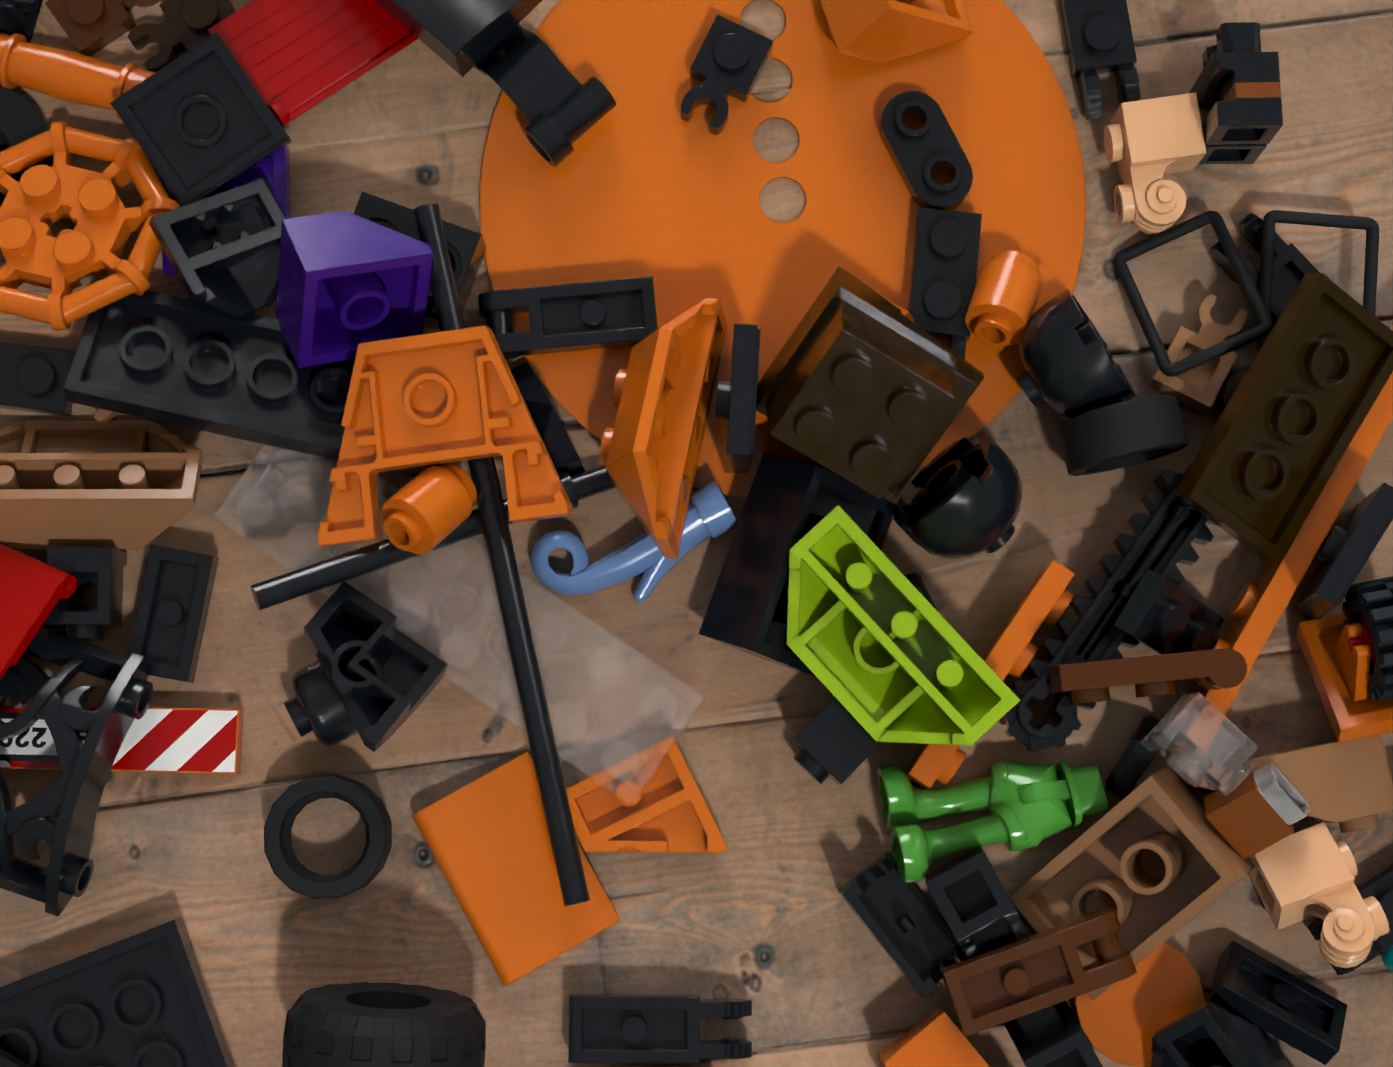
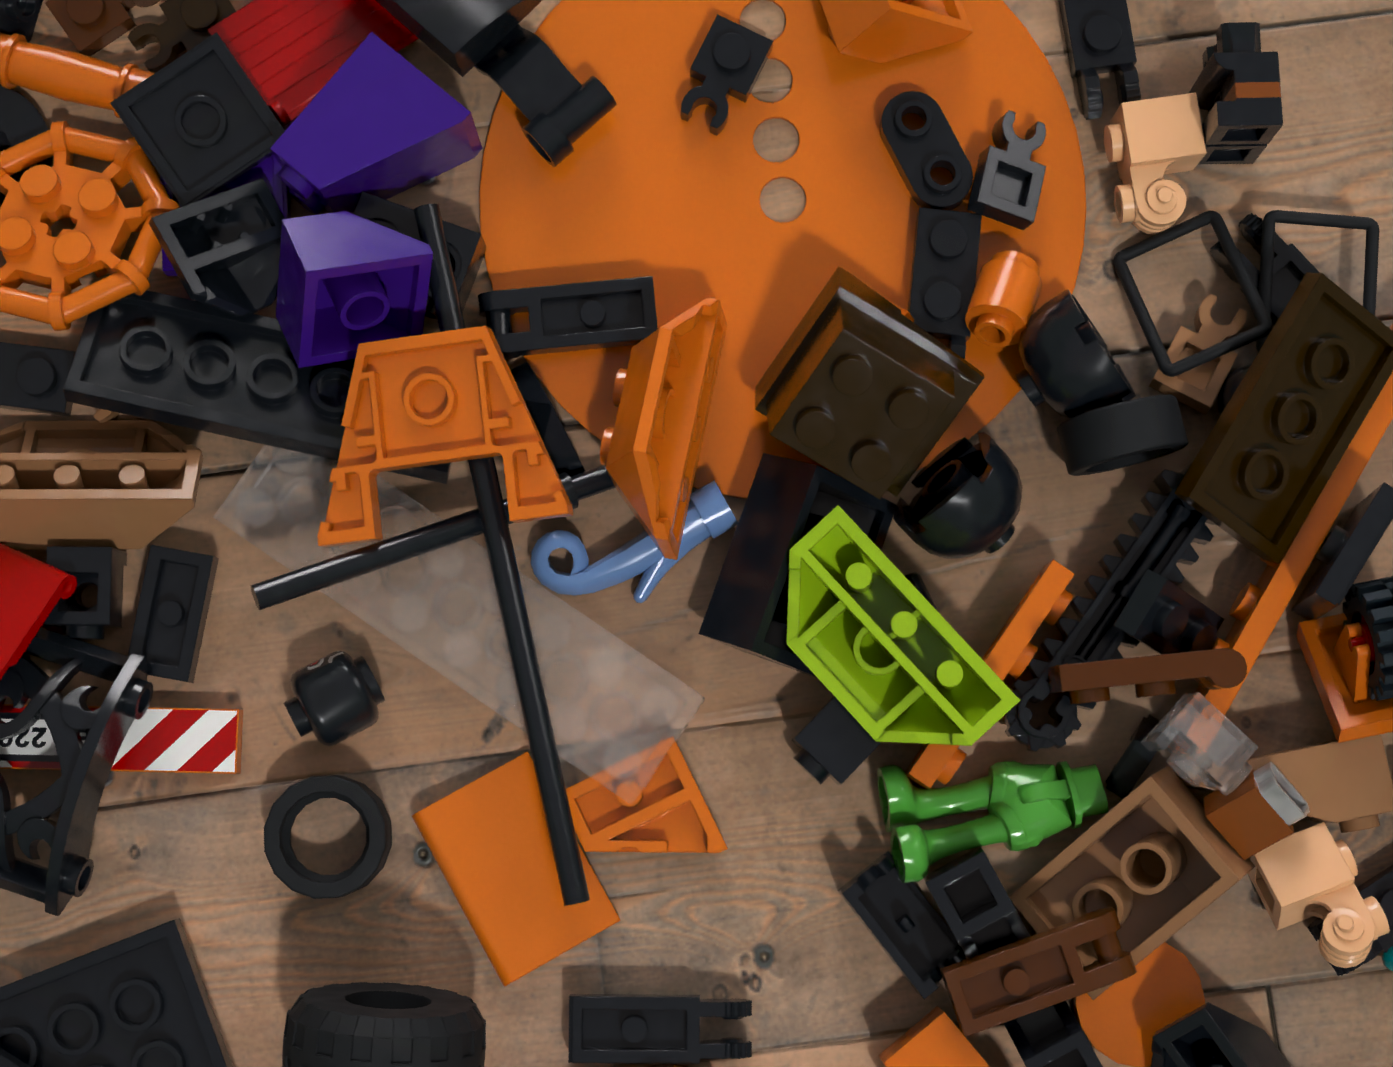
black slope [304,581,447,752] -> none
orange brick [381,463,477,555] -> none
black plate [715,324,761,474] -> none
black plate [1209,941,1347,1065] -> none
none -> dark purple slope [270,32,483,215]
none -> black plate [967,110,1046,230]

